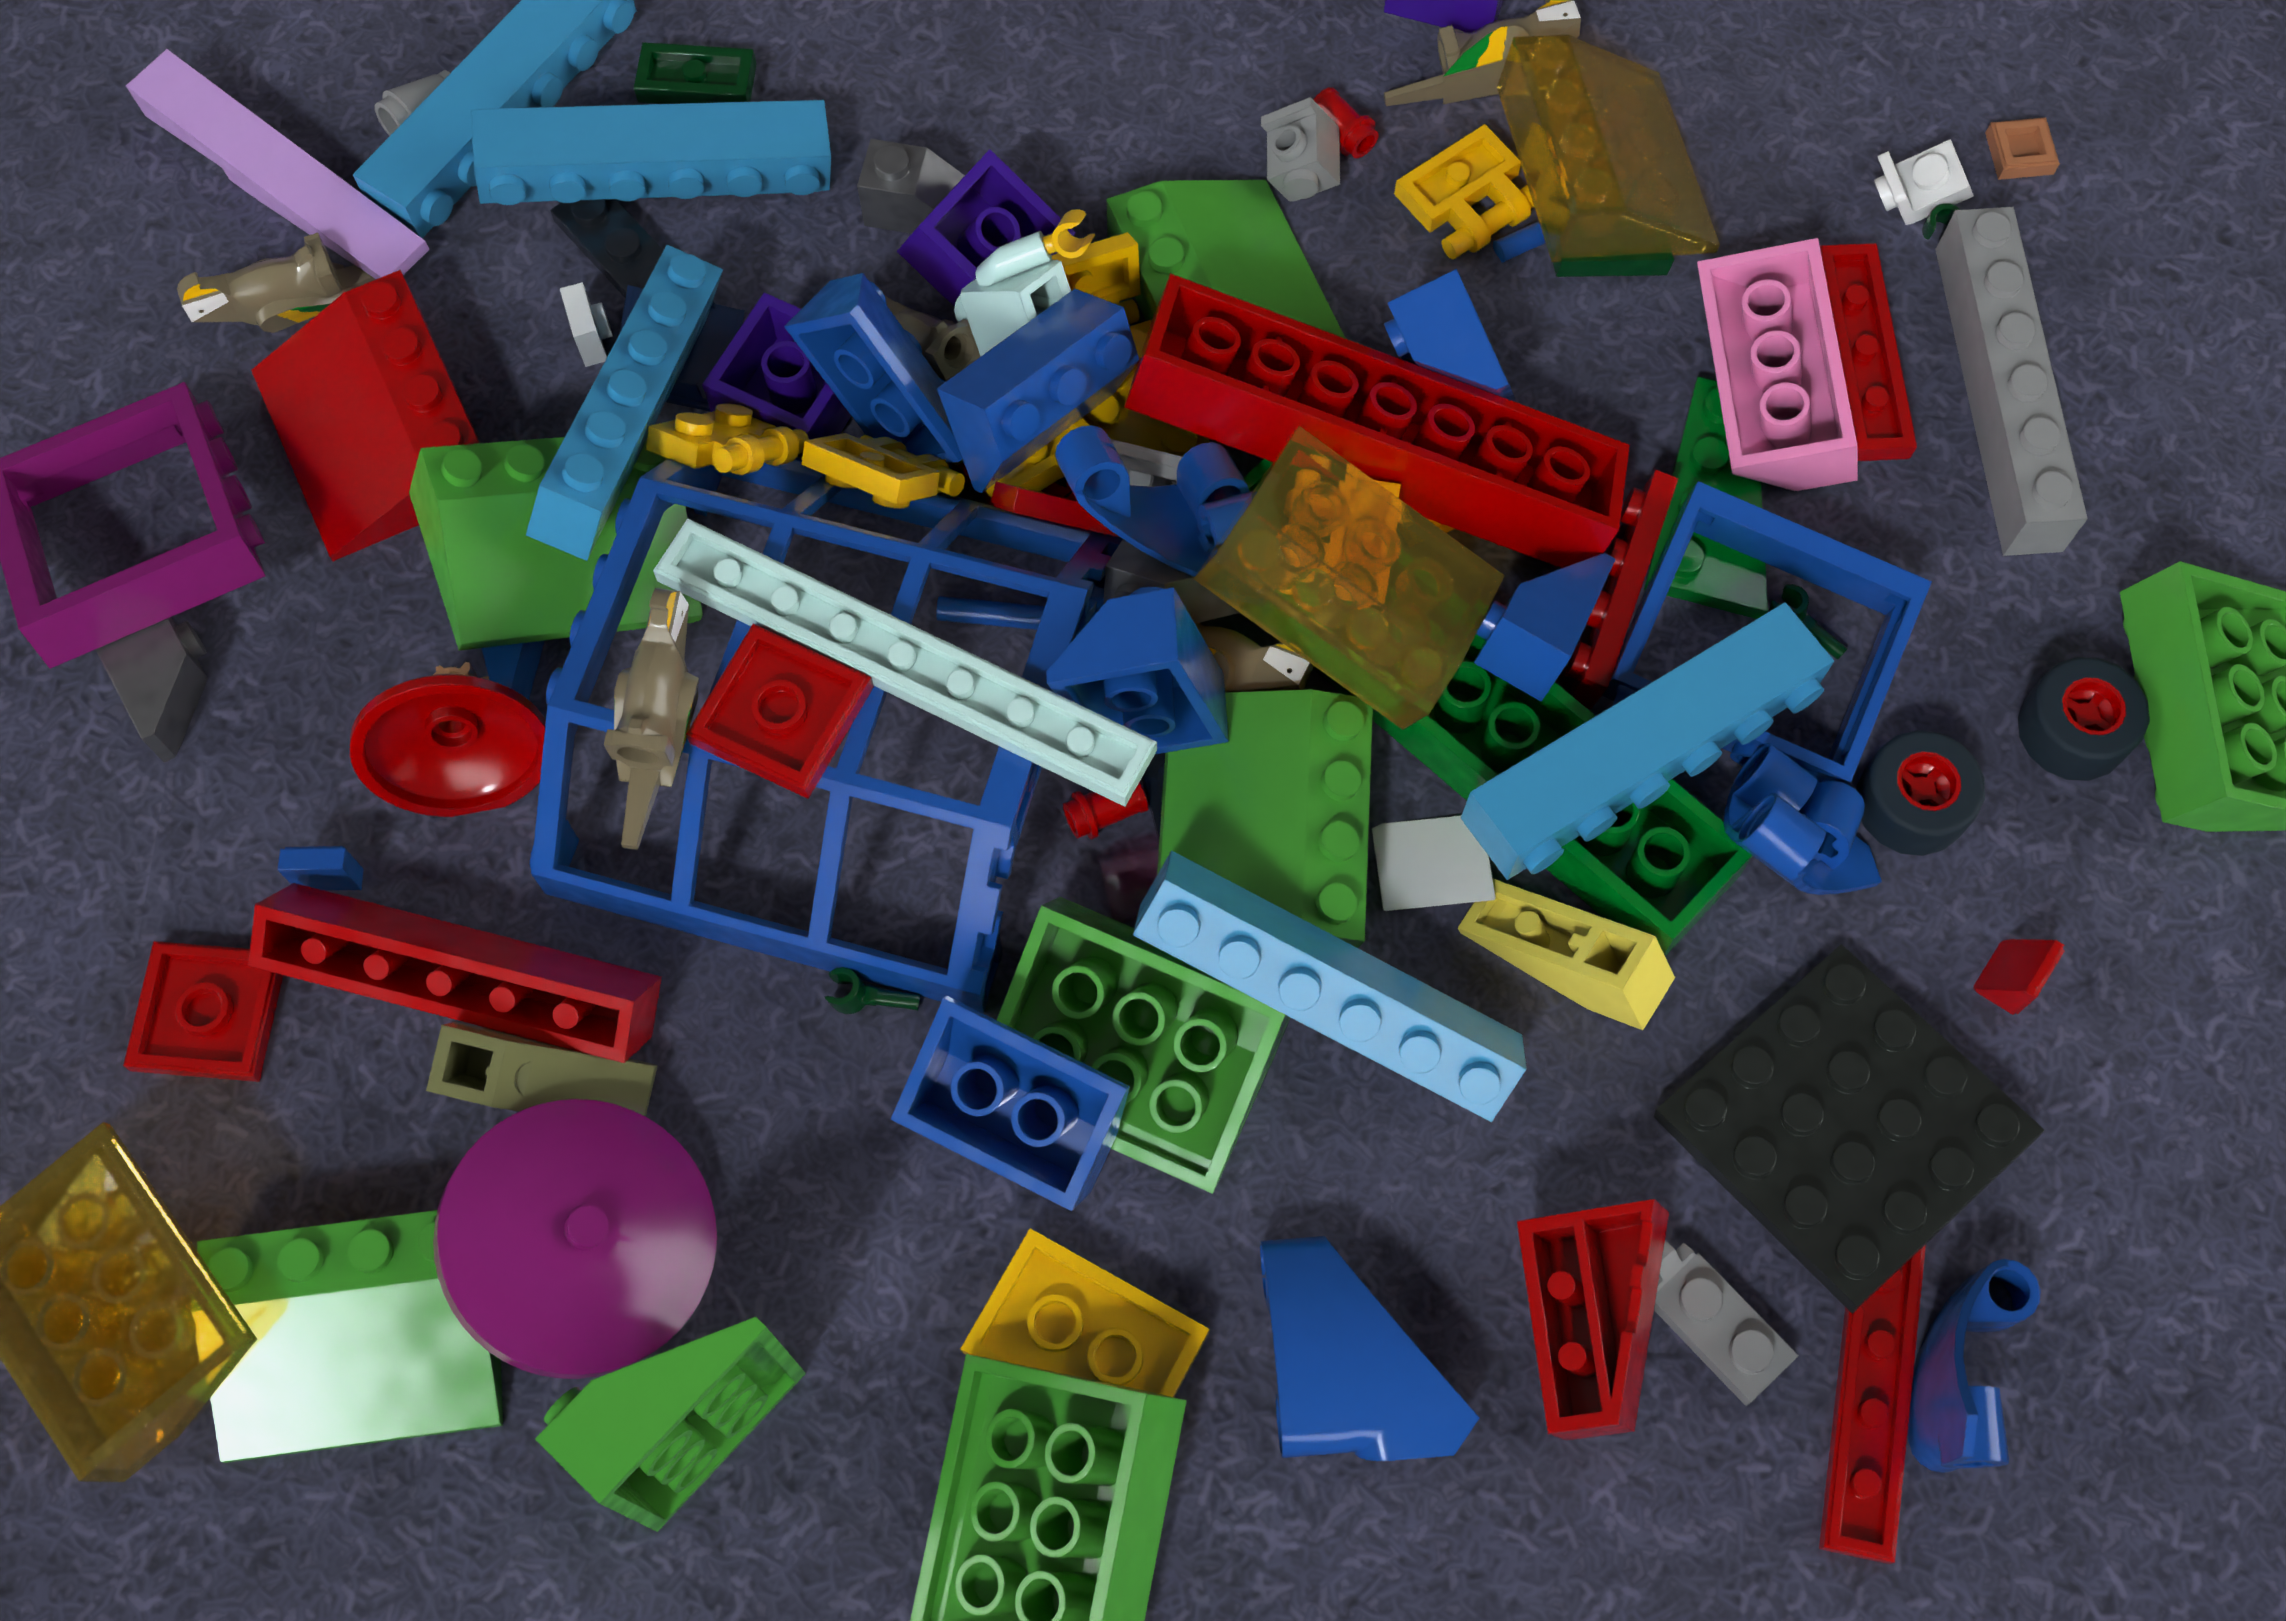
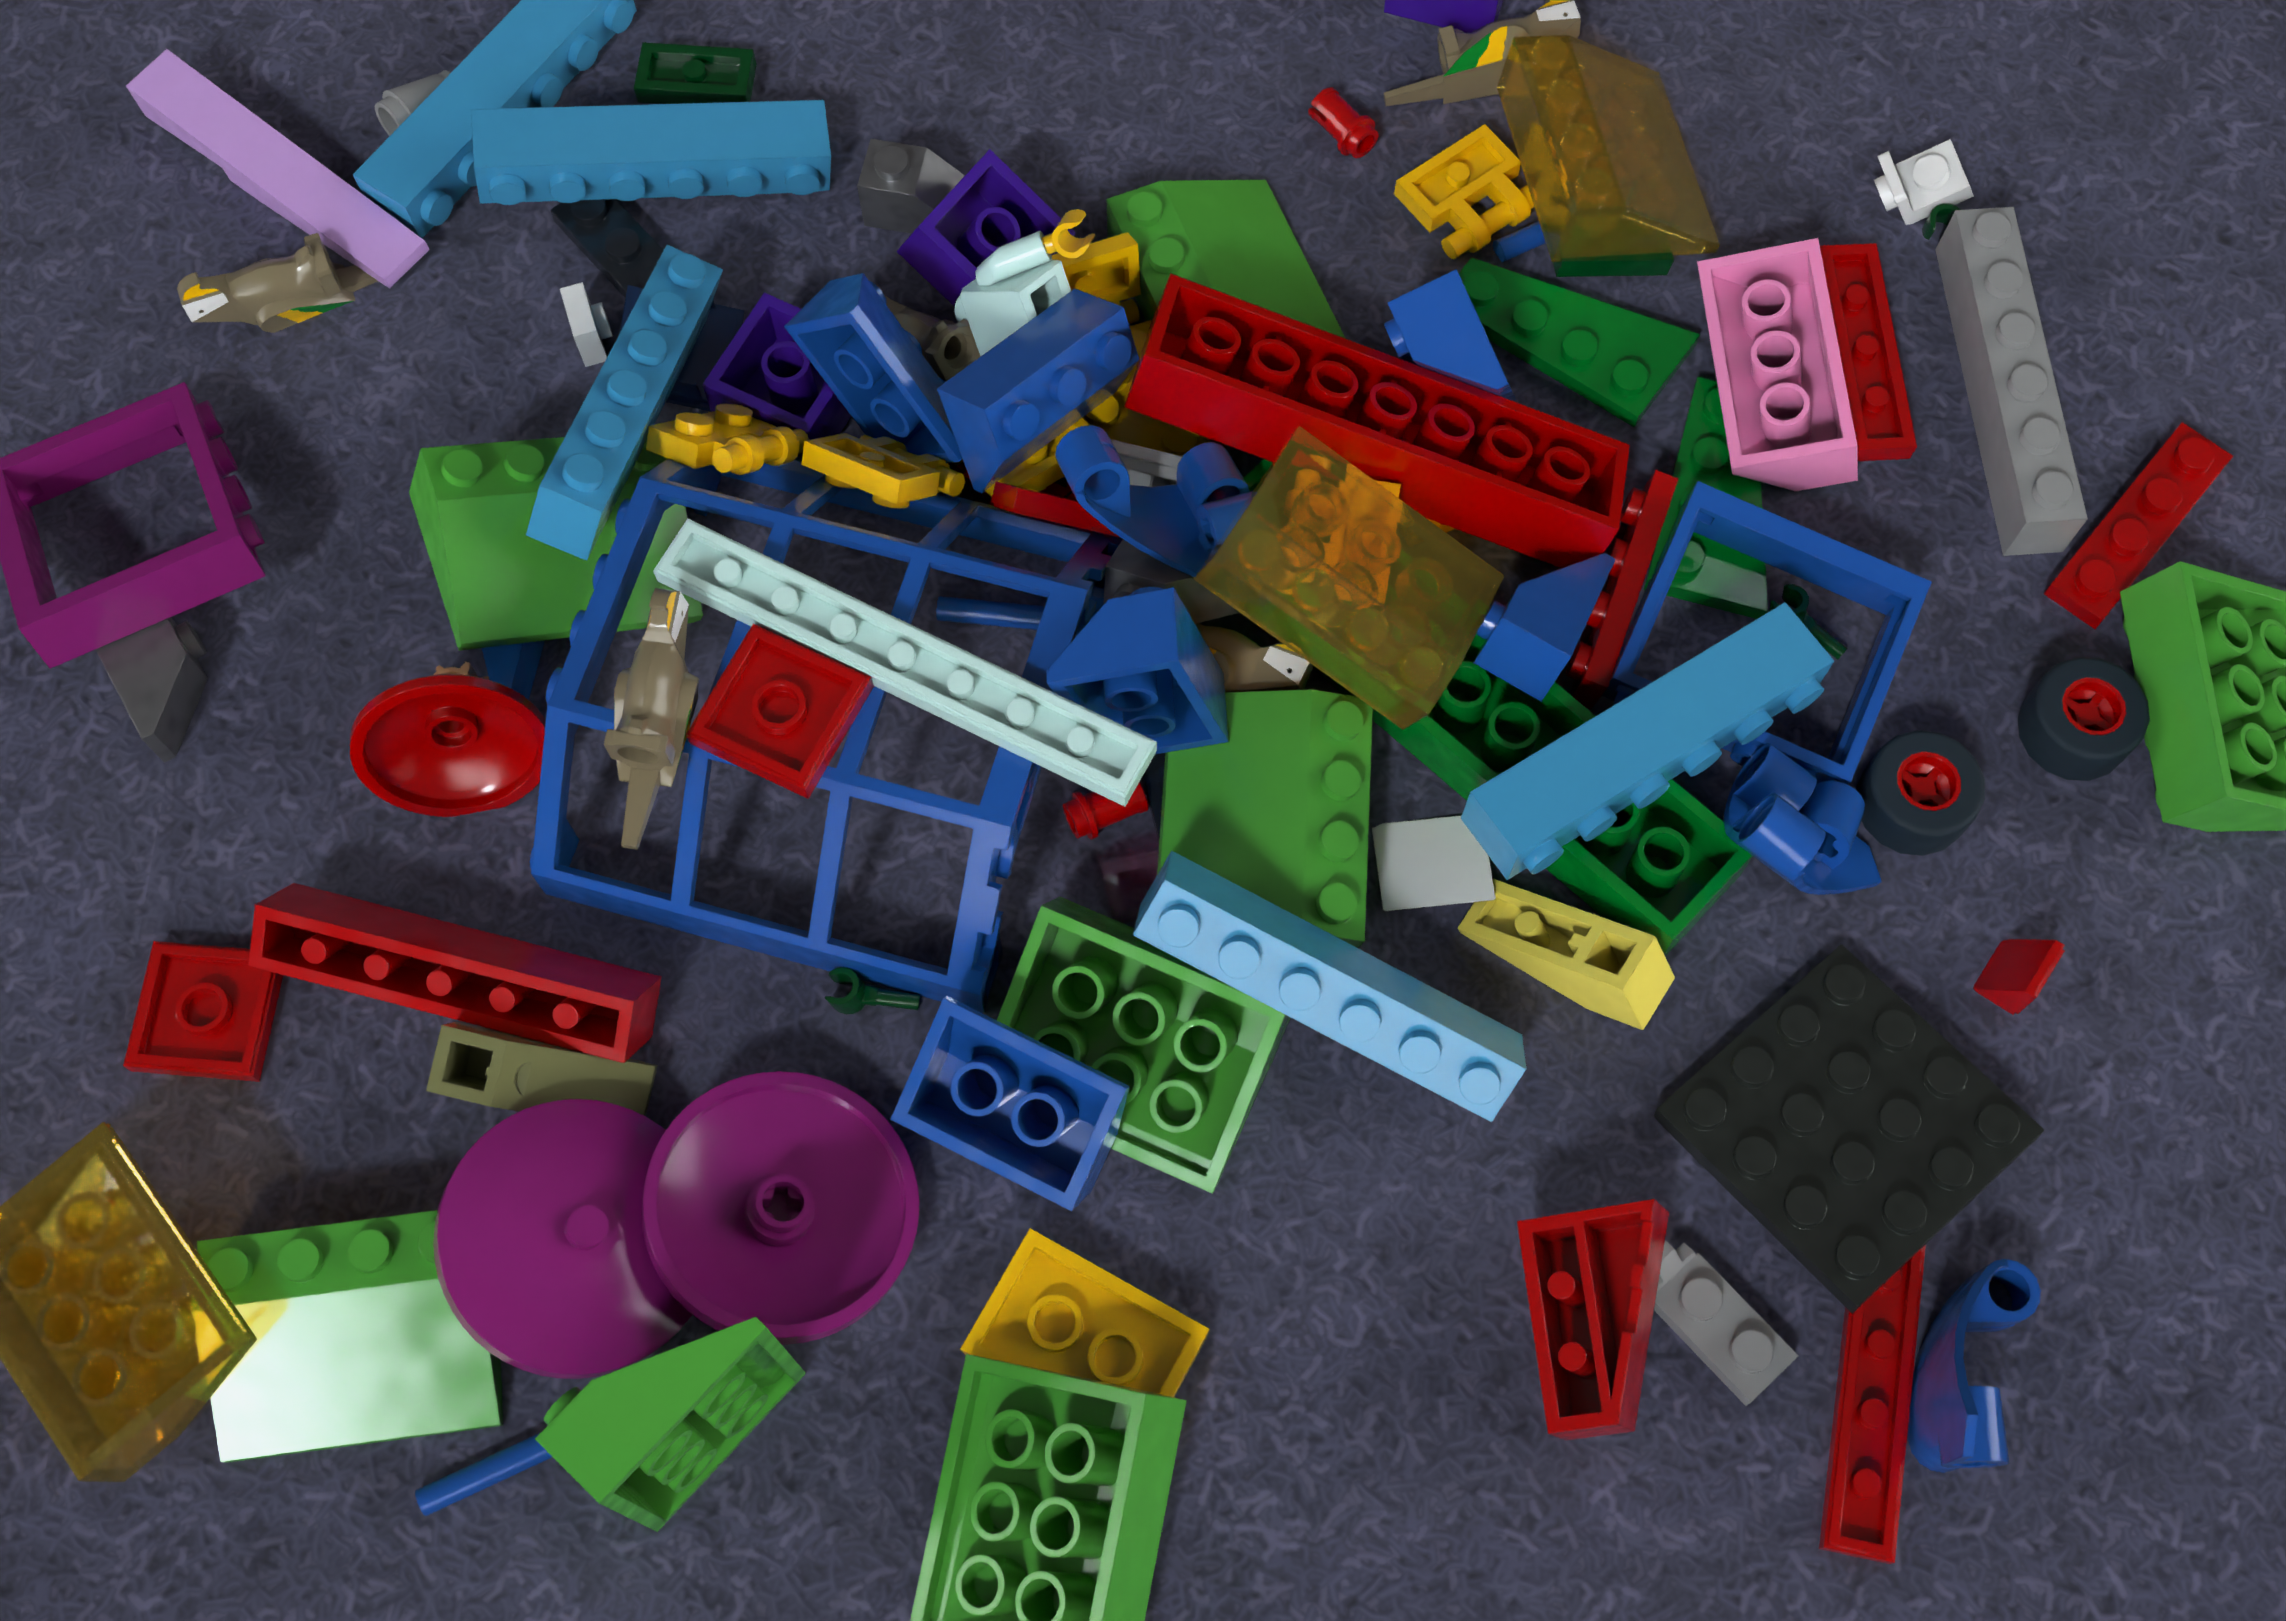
red slope [251,270,481,561] -> none
blue tile [278,846,364,891] -> none
blue panel [1260,1236,1480,1461] -> none
light grey brick [1261,97,1340,201] -> none
nougat tile [1985,117,2060,180] -> none
none -> blue bar [415,1432,553,1516]
none -> magenta dish [641,1071,919,1345]
none -> green wing [1459,257,1700,427]
none -> red plate [2044,422,2233,630]

